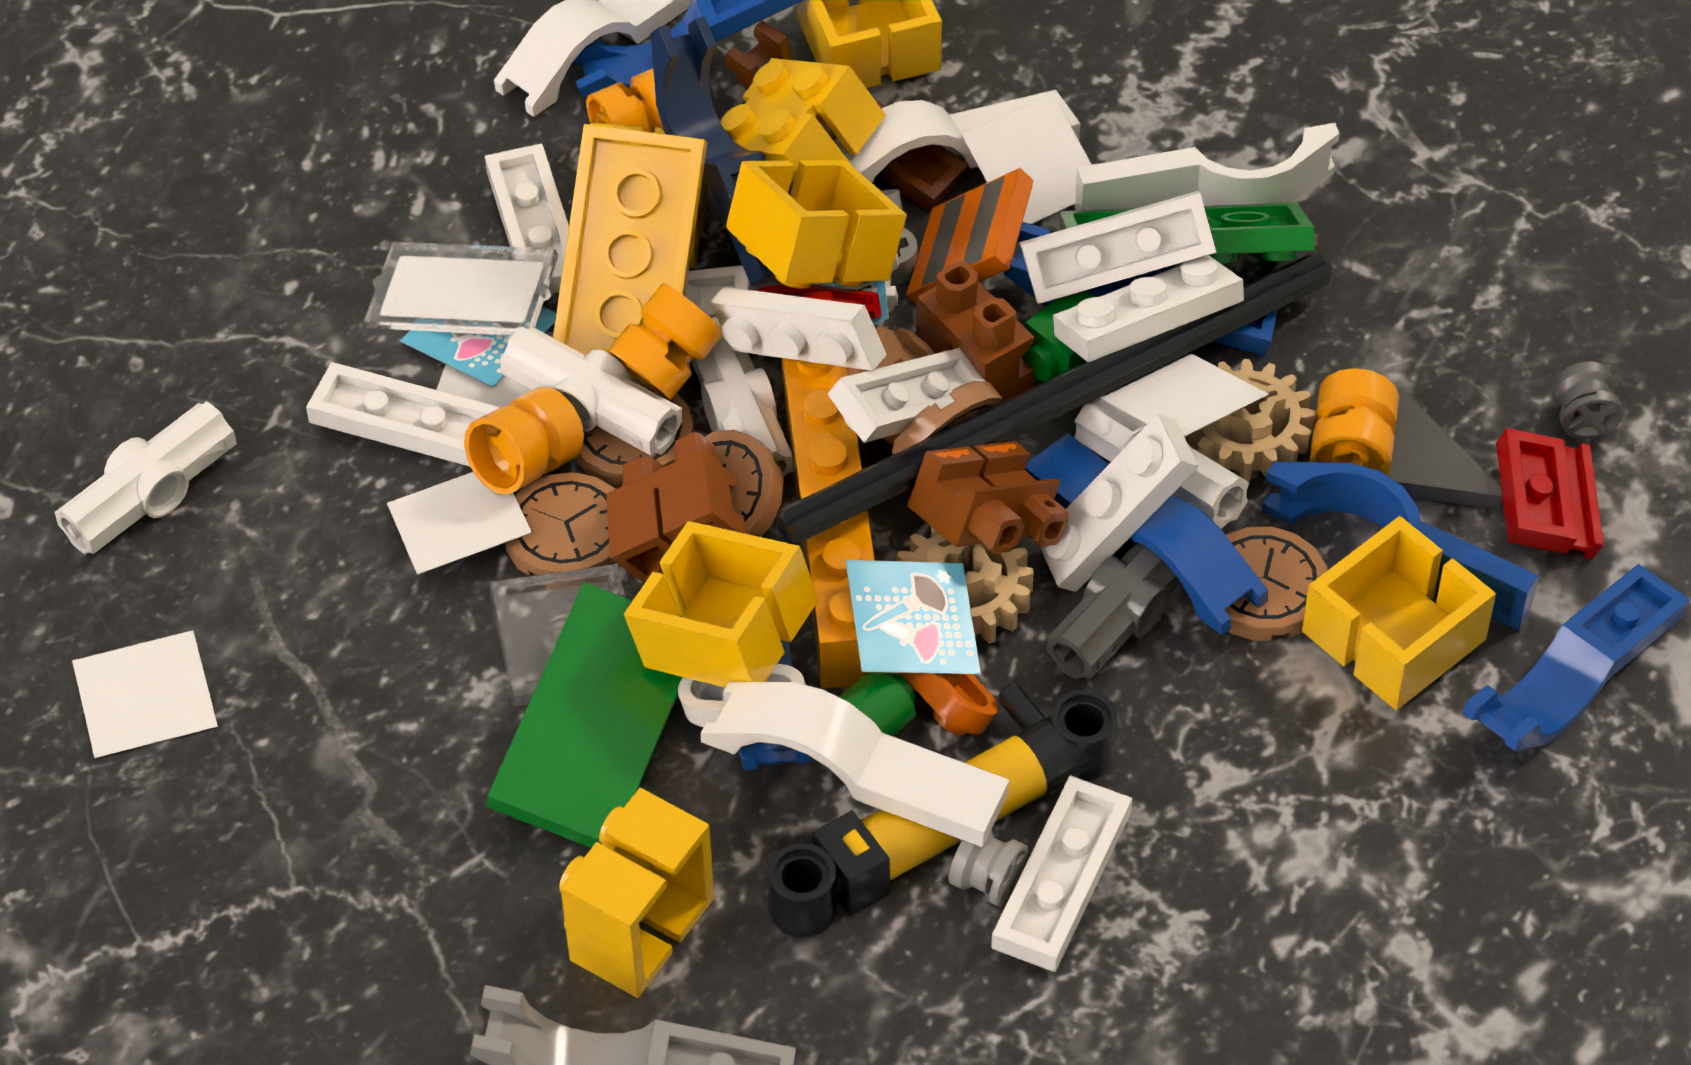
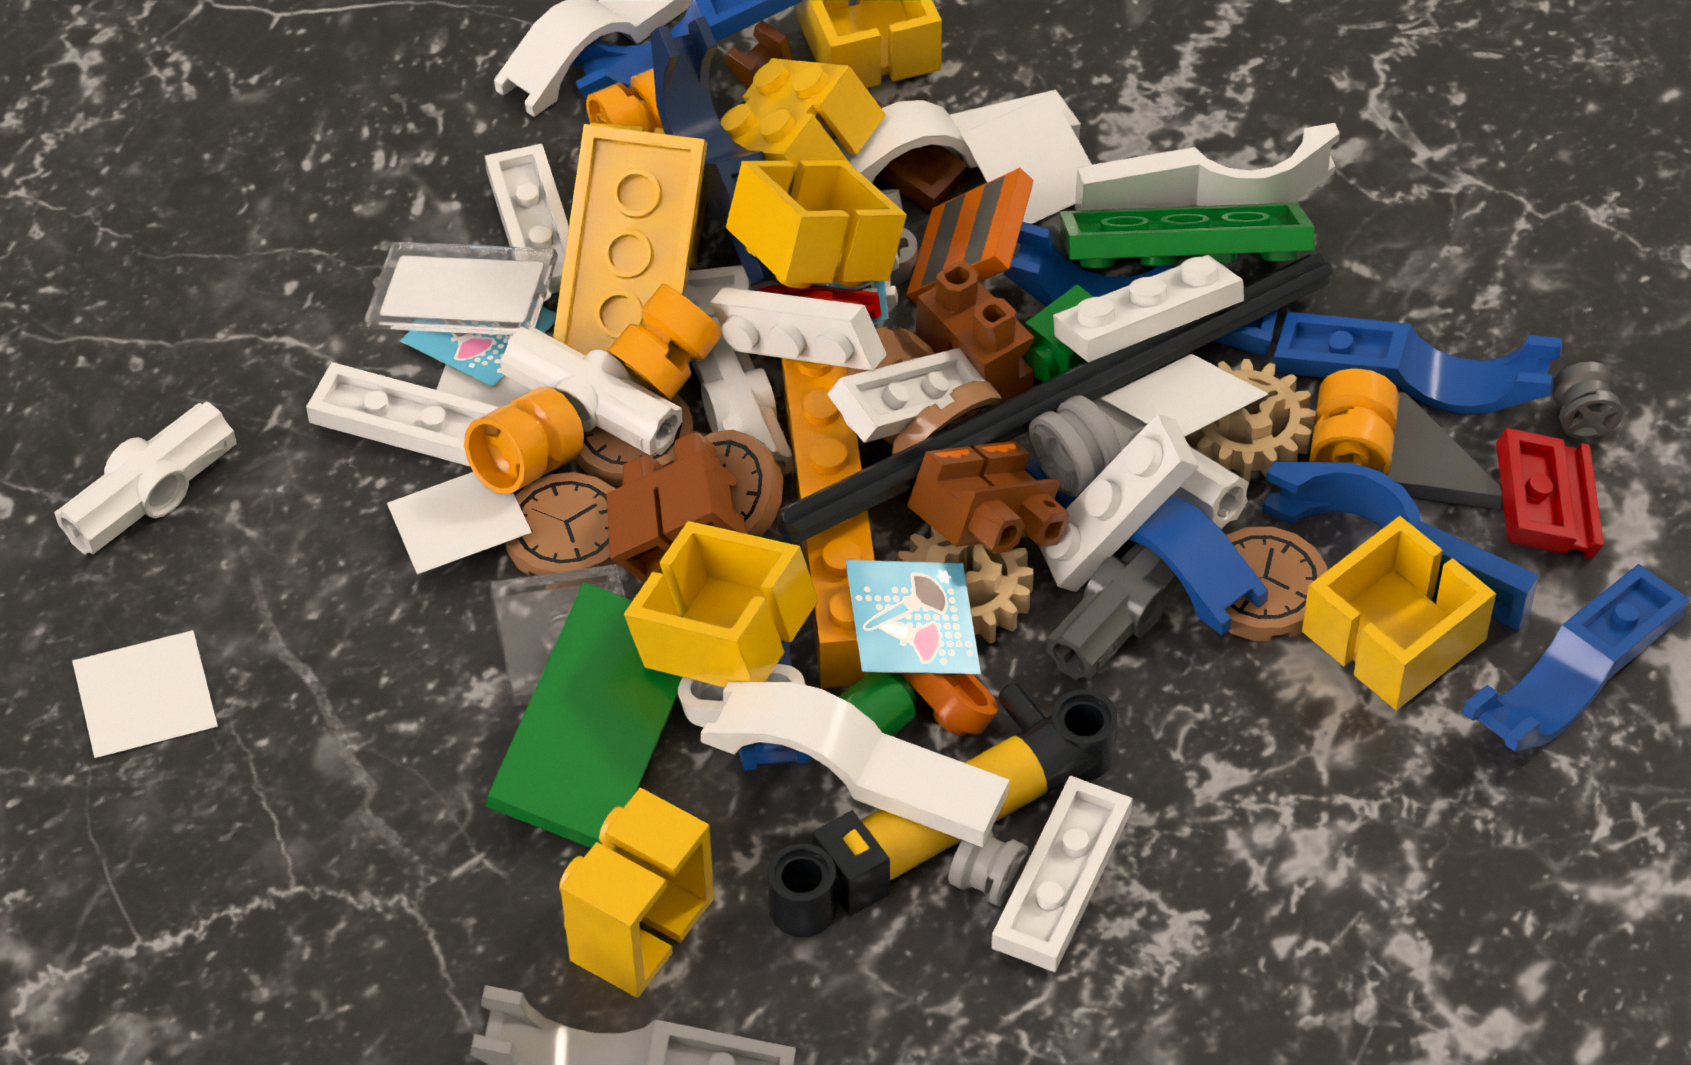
white plate [1019,191,1216,304] -> none
none -> light grey wheel [1029,395,1121,497]
none -> blue piece [1274,312,1563,414]

